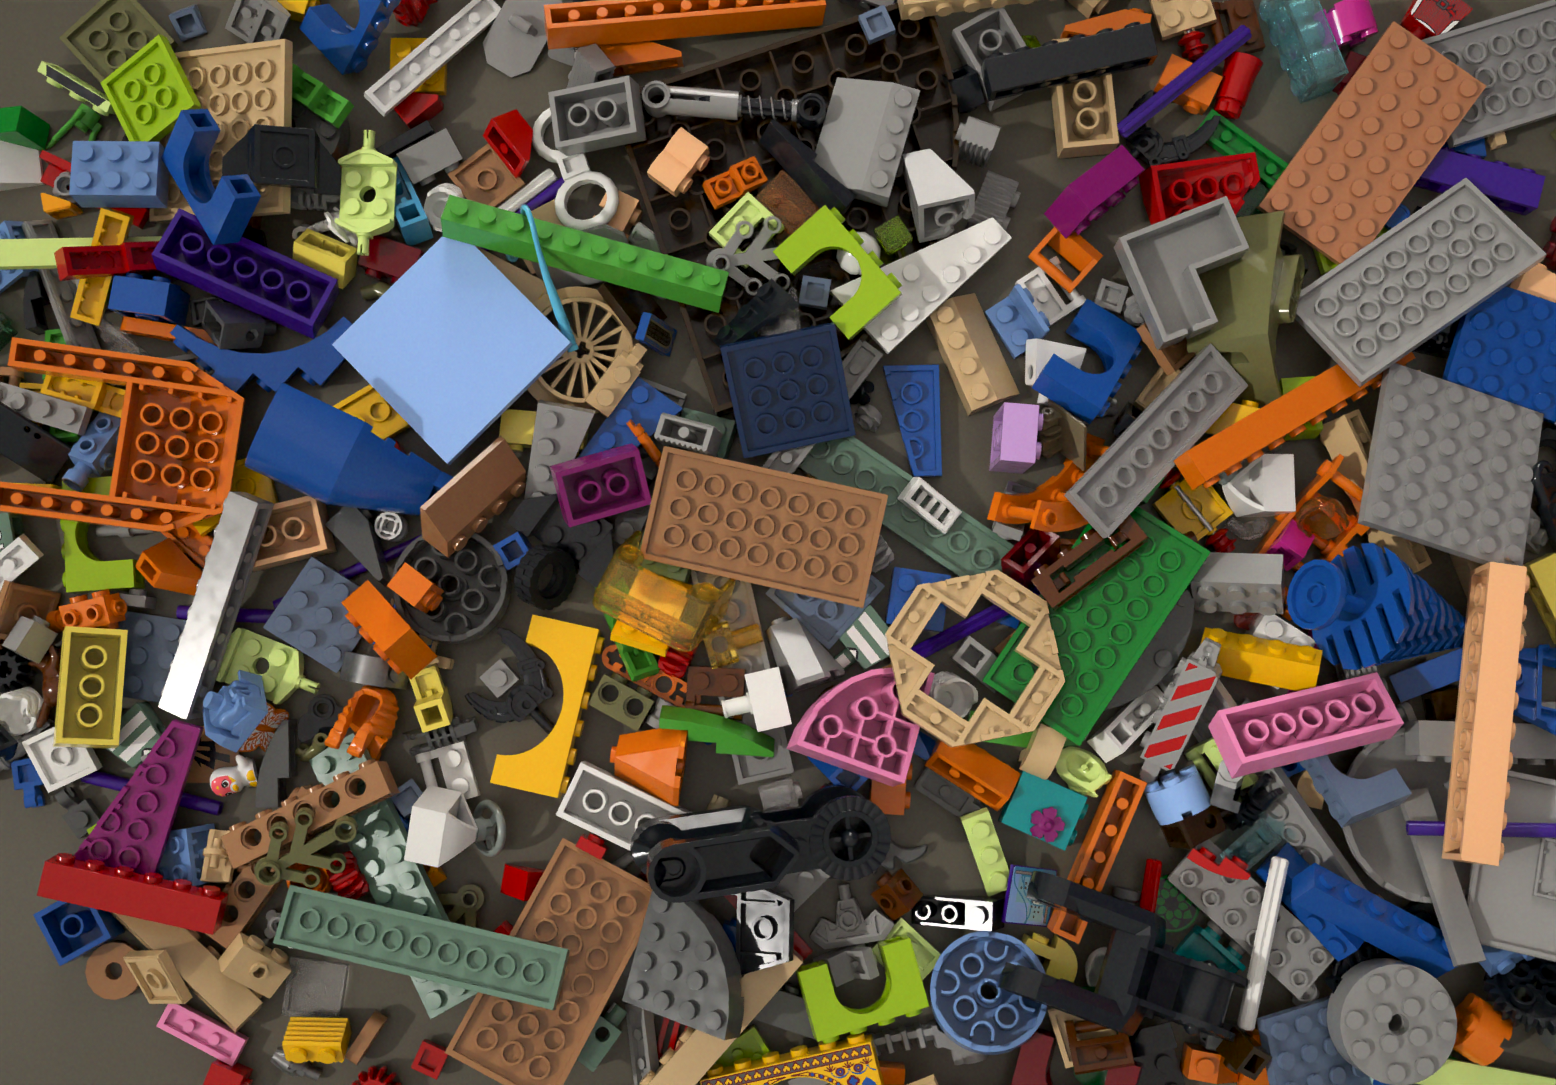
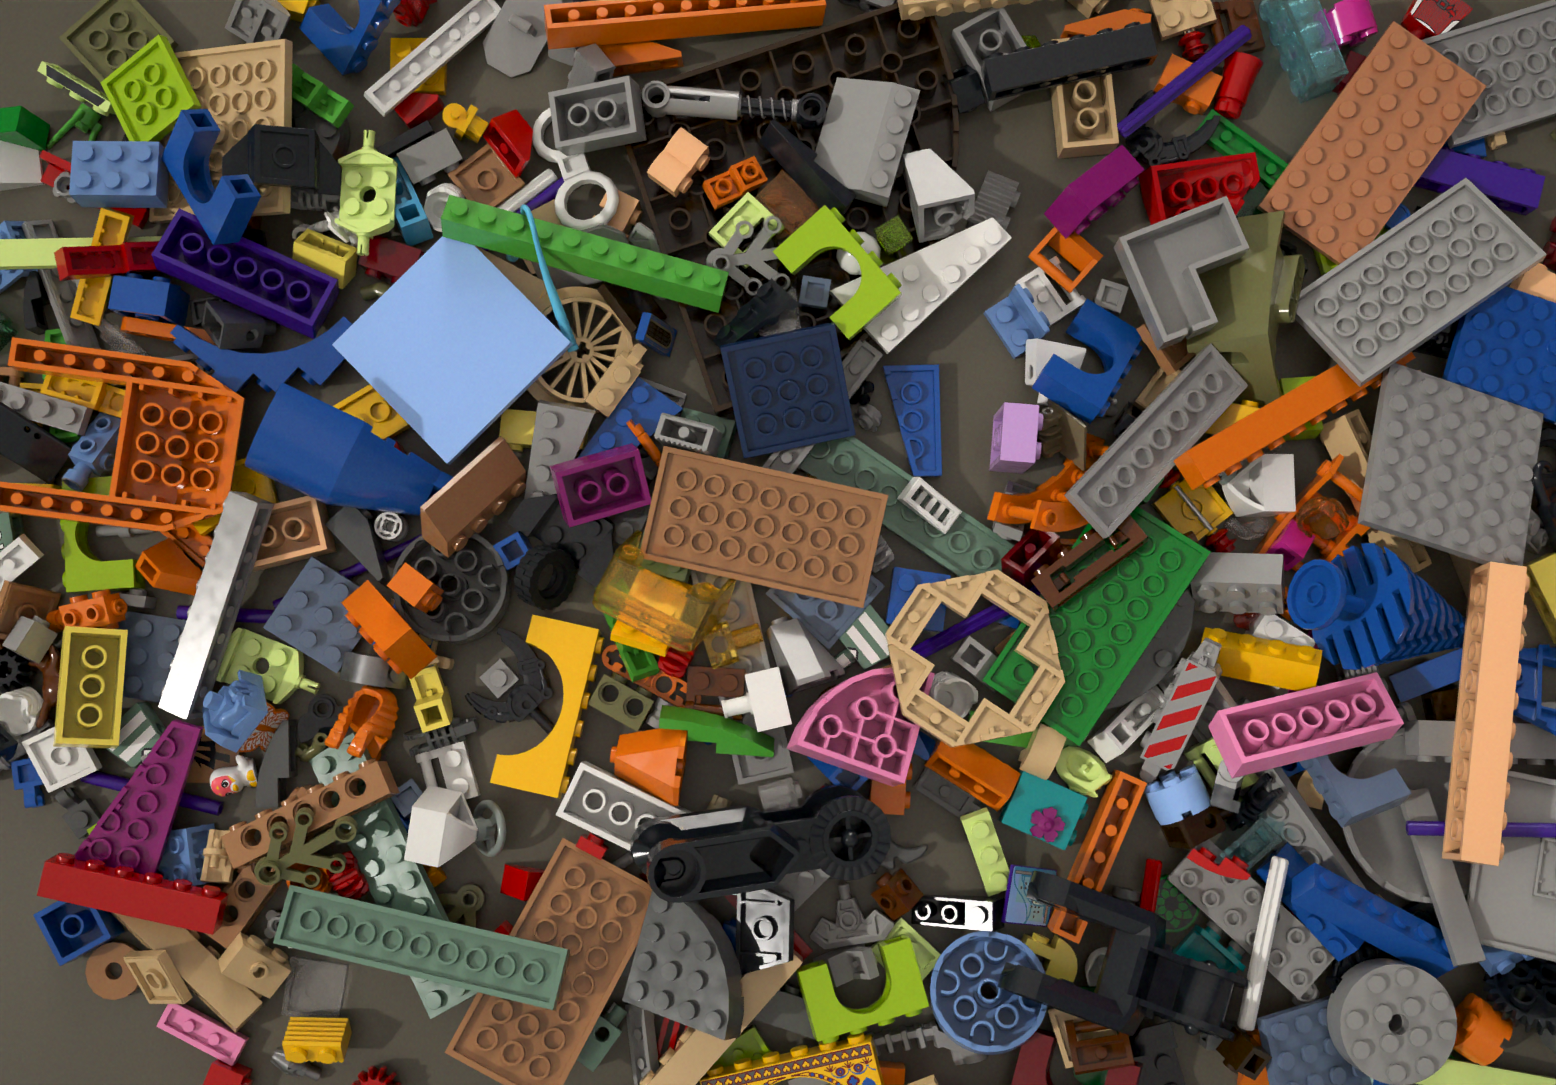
light orange slope [40,193,83,220] -> none
sand blue slope [168,4,207,42] -> none
medium nougat beam [345,1010,388,1065] -> none
red plate [411,1039,449,1080] -> none
sand blue plate [858,5,896,45] -> none
tan slope [925,293,1020,416] -> none
light grey brick [955,116,1001,168] -> none
light grey wheel [1122,295,1145,326] -> none
orange slope [1180,1042,1239,1084] -> none
none -> yellow hips [442,103,488,143]

